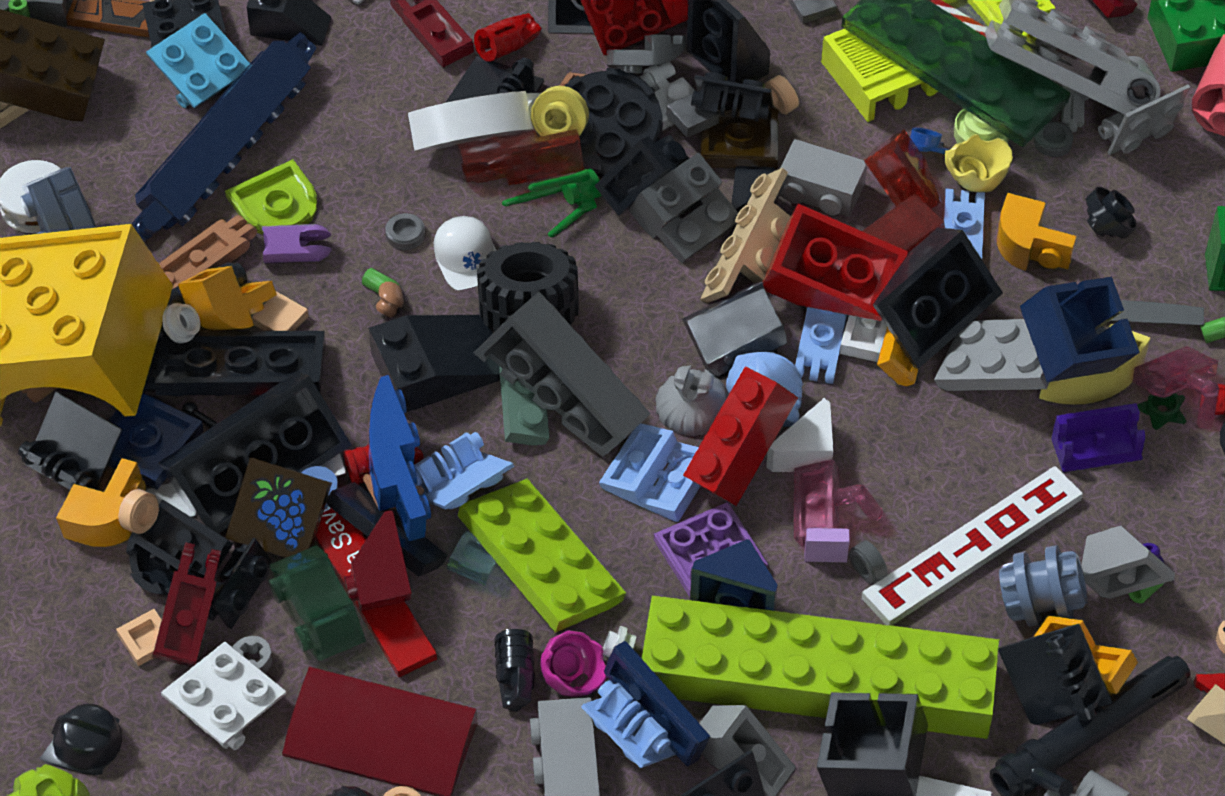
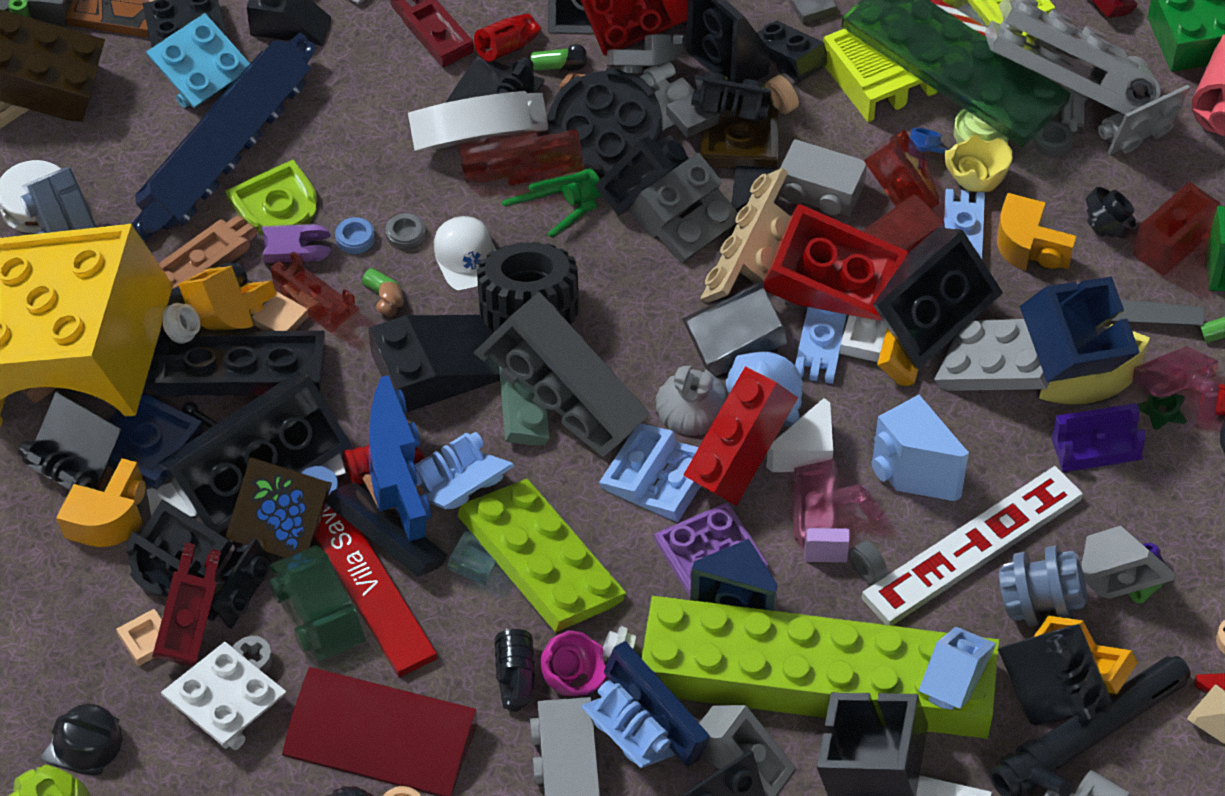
light nougat tile [119,489,159,534] -> none
dark red slope [344,510,412,612] -> none
light yellow plate [531,86,589,144] -> none
none -> clear red hinge [271,252,359,333]
none -> medium blue tile [335,217,375,254]
none -> arm [531,44,587,71]
none -> black plate [757,21,827,85]
none -> light blue slope [871,395,969,501]
none -> light blue slope [919,627,996,710]
none -> clear red brick [1133,181,1220,276]

